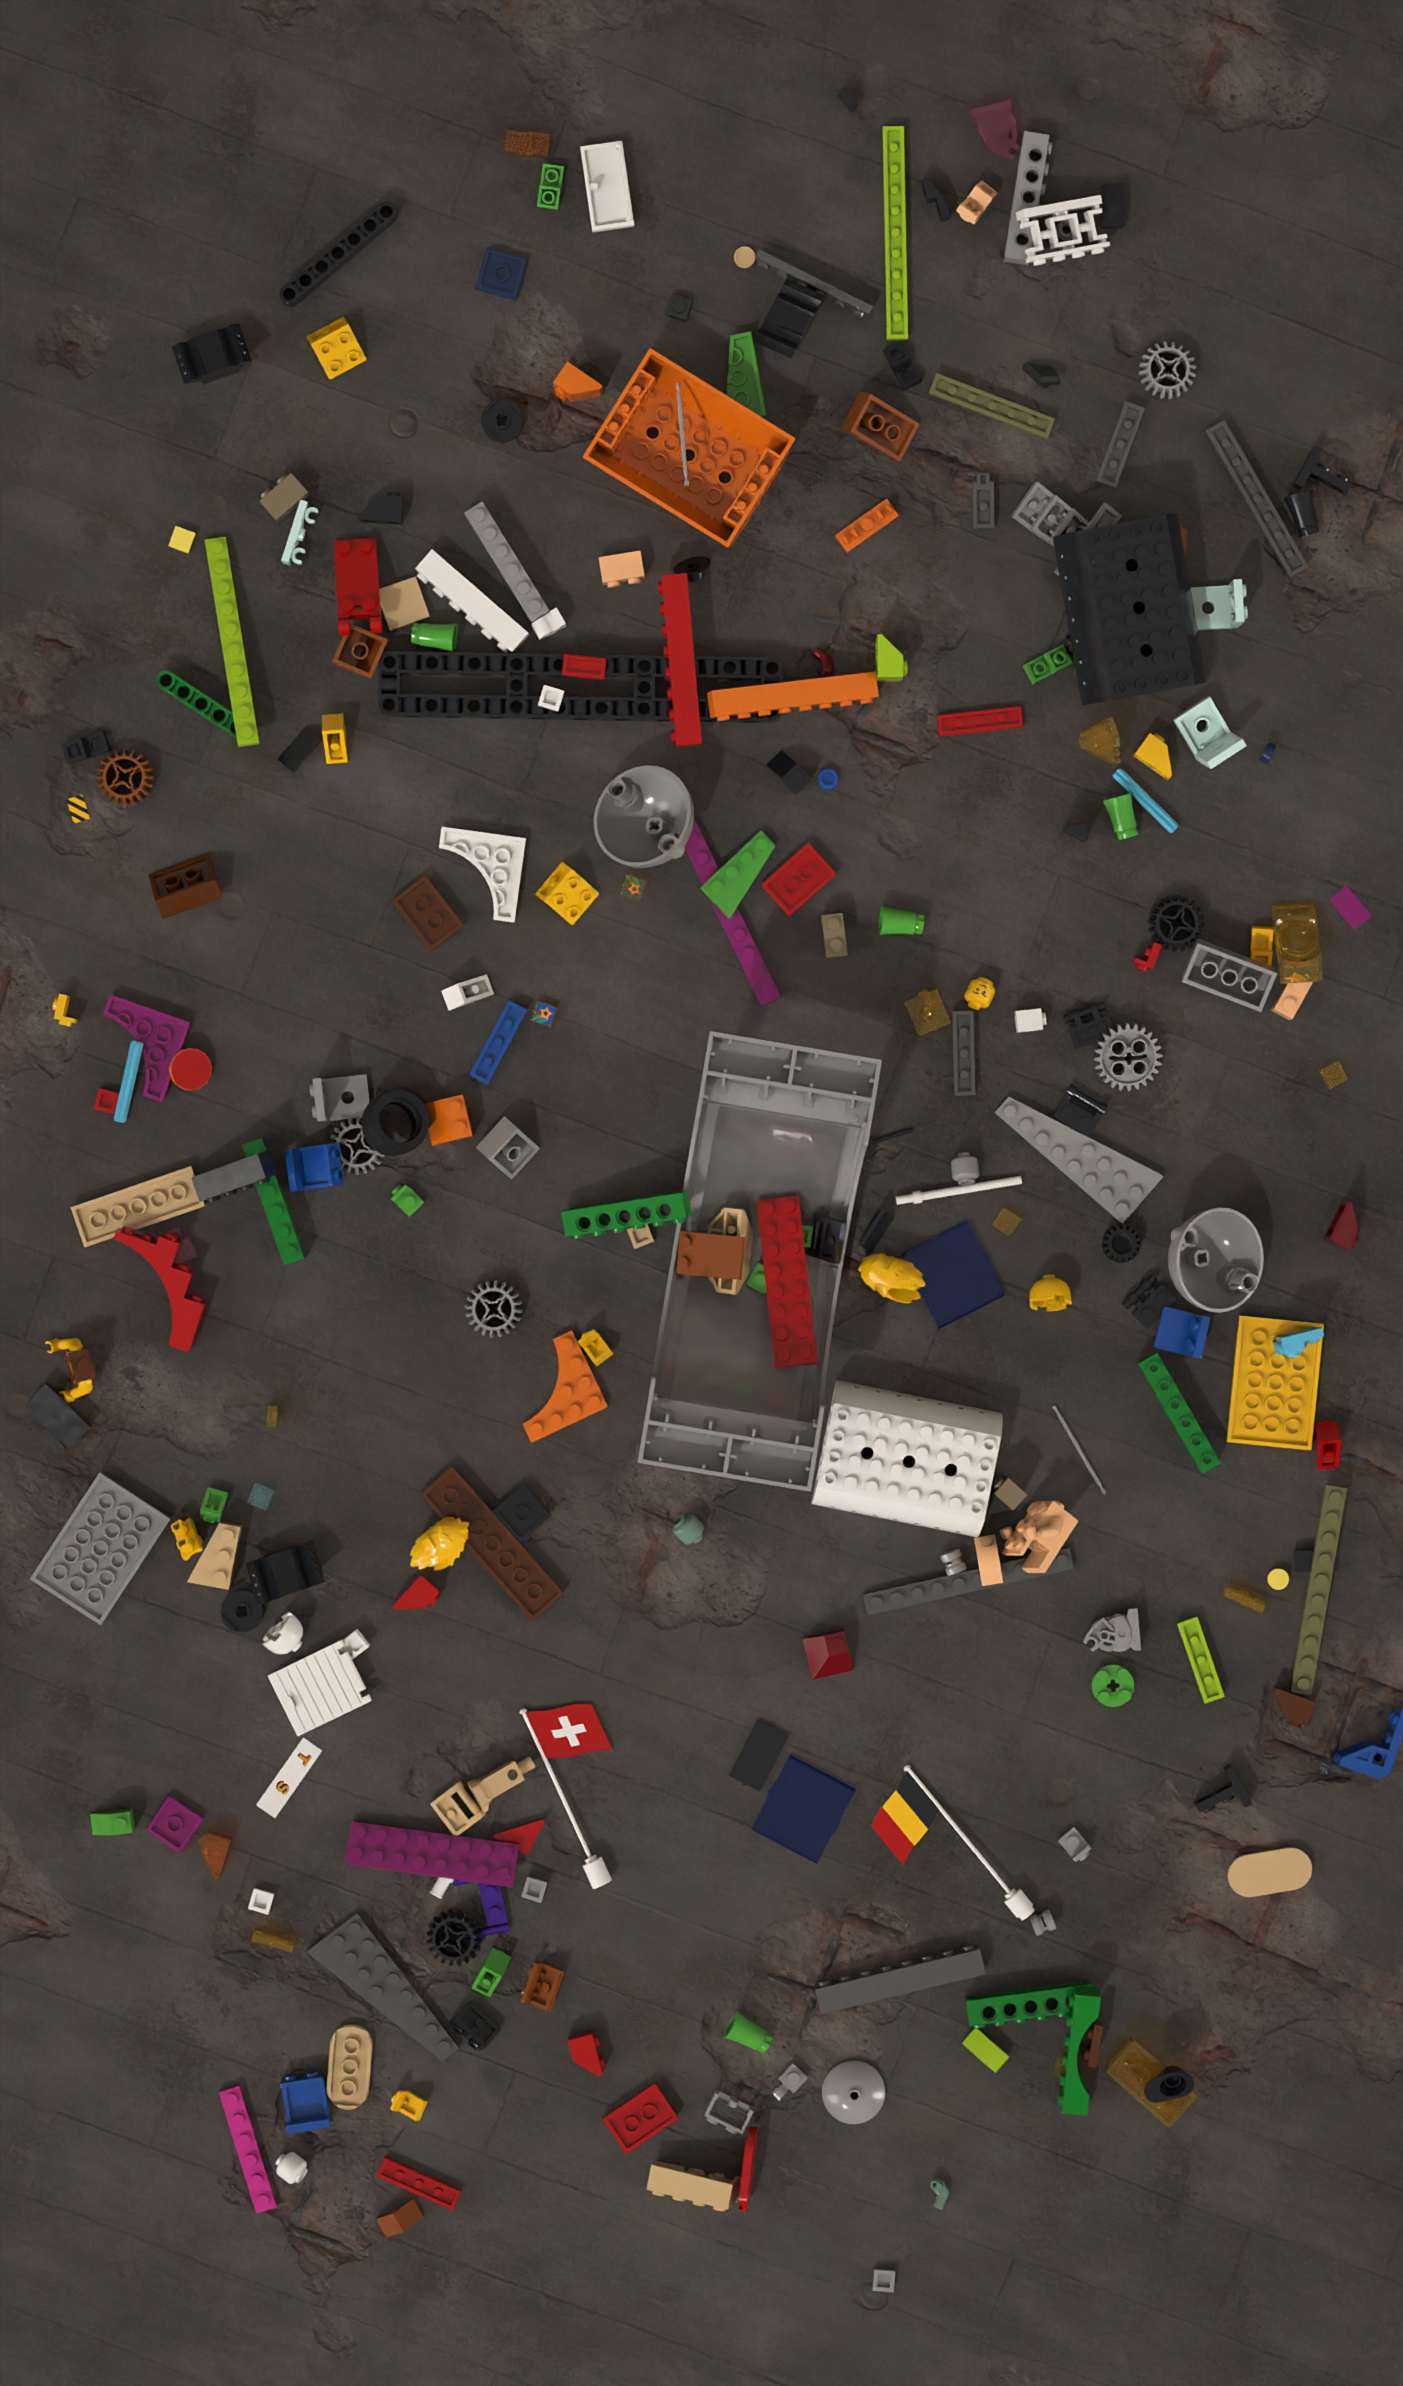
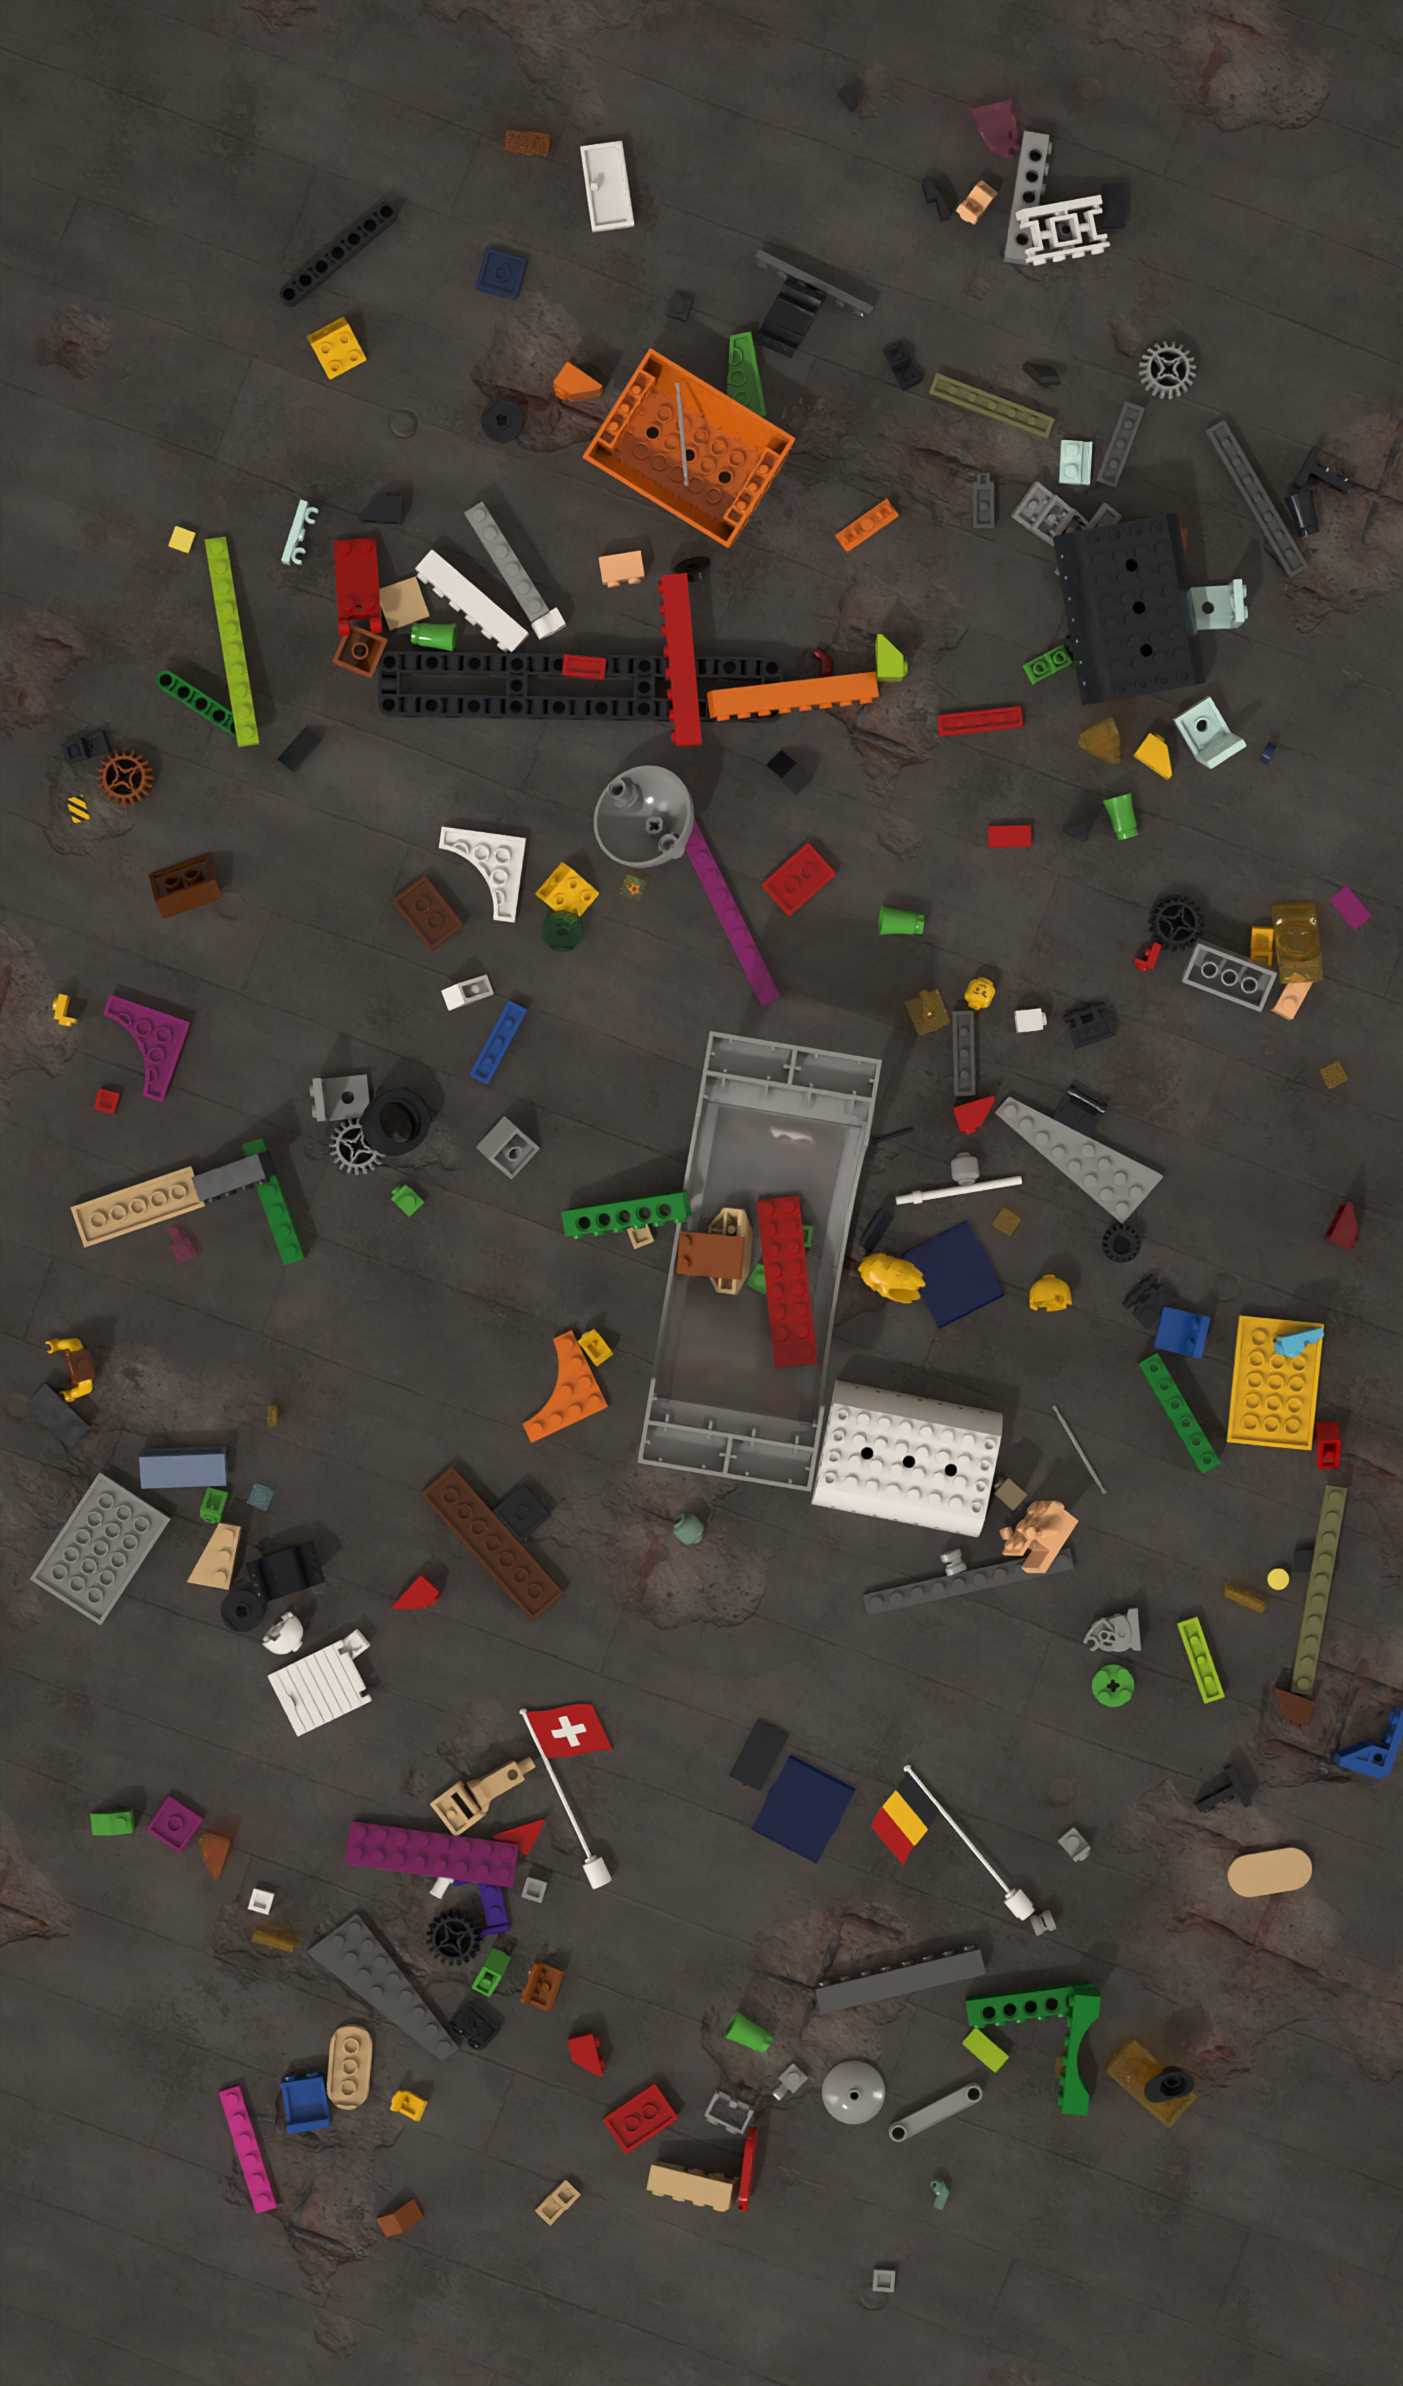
red arch [113,1226,207,1352] -> none
medium azure axle [114,1040,143,1123] -> none
red tile [169,1048,212,1091] -> none
yellow hips [171,1518,203,1561] -> none
black slope [172,323,251,384] -> none
white sticker [256,1738,322,1818] -> none
dark tan brick [260,473,310,523] -> none
white head [276,2152,308,2184] -> none
blue panel [285,1143,344,1192] -> none
yellow slope [322,713,348,764] -> none
red tile [376,2156,462,2211] -> none
yellow head [410,1517,469,1570] -> none
orange slope [424,1094,473,1146] -> none
light grey gear [465,1280,523,1338] -> none
tile [531,1001,558,1028] -> none
bright green slope [537,163,565,210] -> none
white tile [538,685,565,712] -> none
bright green wing [700,831,775,919] -> none
tan piece [734,246,755,268] -> none
dark red slope [802,1629,853,1680] -> none
black plate [807,1212,847,1264] -> none
blue tile [817,768,839,790] -> none
dark tan brick [821,913,848,959] -> none
dark orange slope [840,391,920,462] -> none
lime plate [882,126,908,340] -> none
light nougat brick [974,1534,1003,1586] -> none
reddish brown plate [1079,2021,1103,2068] -> none
light grey gear [1093,1022,1163,1091] -> none
medium azure axle [1113,768,1179,833] -> none
light grey piece [1168,1208,1264,1313] -> none
none -> sand blue brick [139,1446,227,1489]
none -> tan slope [534,2180,581,2226]
none -> clear green plate [541,910,584,952]
none -> light grey piece [888,2082,983,2142]
none -> red slope [952,1096,995,1135]
none -> red tile [988,825,1031,848]
none -> light aqua plate [1059,440,1092,485]

